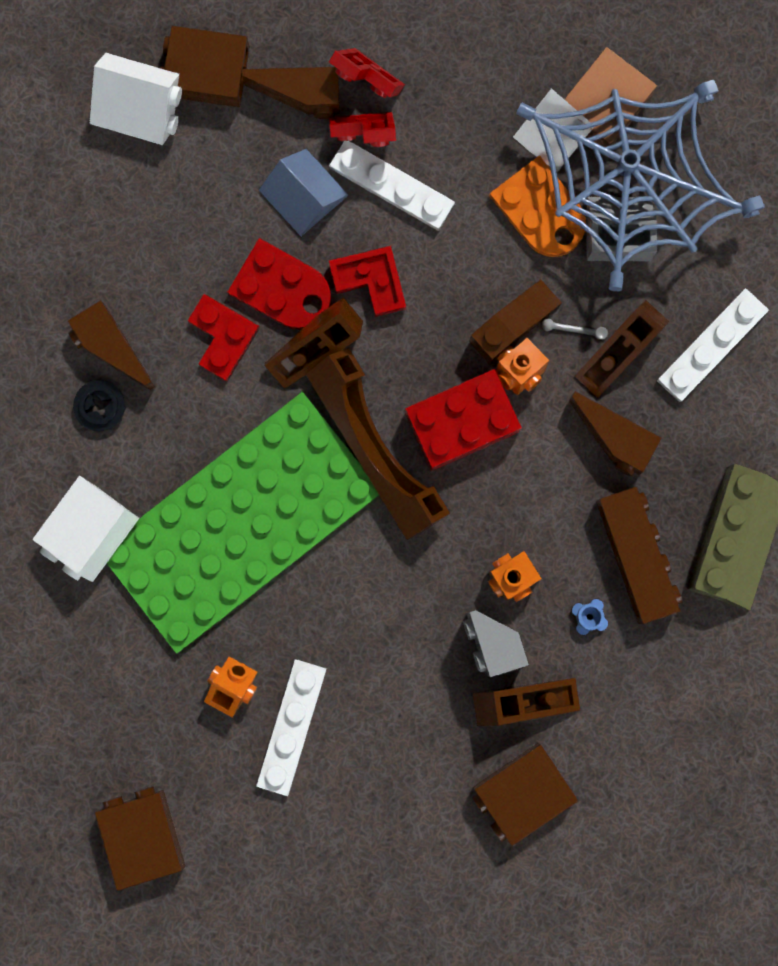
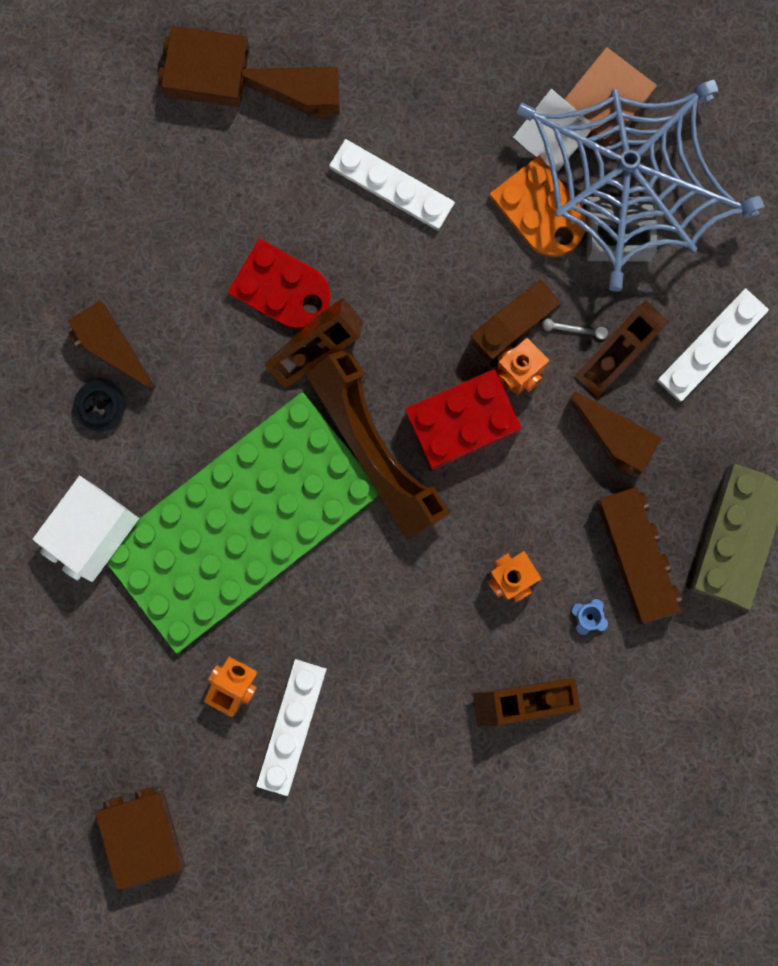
white brick [90,53,182,145] -> none
red plate [187,294,260,382] -> none
sand blue slope [259,149,348,237] -> none
red plate [329,48,405,98] -> none
red plate [329,112,396,147] -> none
red plate [329,246,406,317] -> none
light grey slope [463,610,529,677] -> none
reddish brown brick [472,743,578,846] -> none

